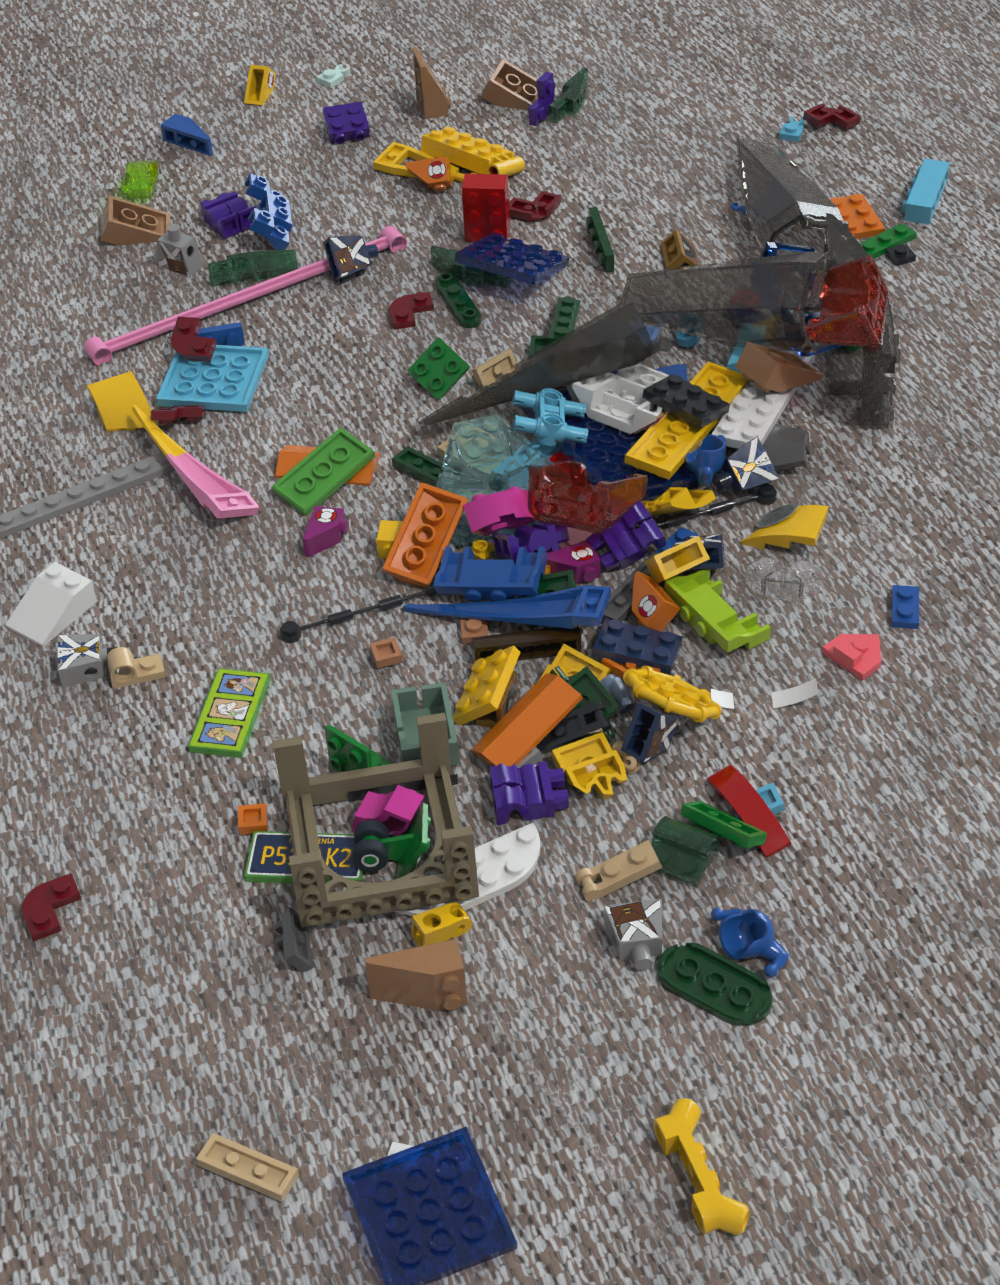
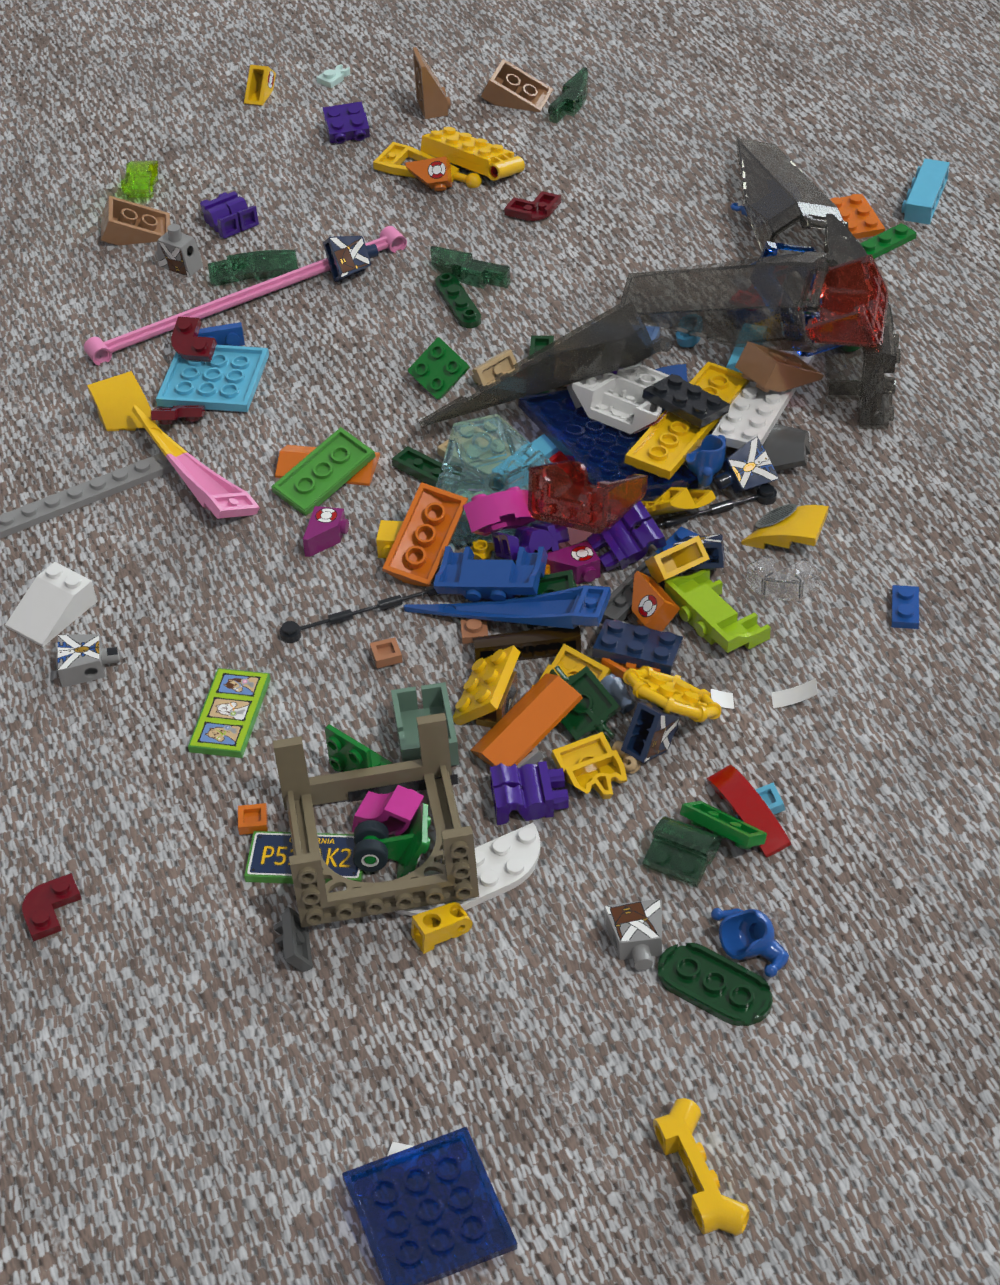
tan plate [107,647,166,689] -> none
blue slope [160,113,213,156] -> none
tan plate [196,1133,299,1202] -> none
blue bracket [244,173,293,251] -> none
medium nougat slope [365,939,467,1010] -> none
dark red plate [389,292,434,330] -> none
clear blue plate [454,233,570,285] -> none
red brick [462,174,510,243] -> none
medium azure piece [512,388,588,446] -> none
dark purple plate [528,72,555,126] -> none
black plate [536,701,612,754] -> none
dark green plate [547,297,581,349] -> none
tan plate [575,840,663,901] -> none
dark green plate [585,207,614,273] -> none
pearl gold panel [661,230,700,271] -> none
medium azure plate [779,116,804,142] -> none
dark red plate [803,104,861,130] -> none
coral plate [822,634,881,681] -> none
black plate [886,244,916,266] -> none

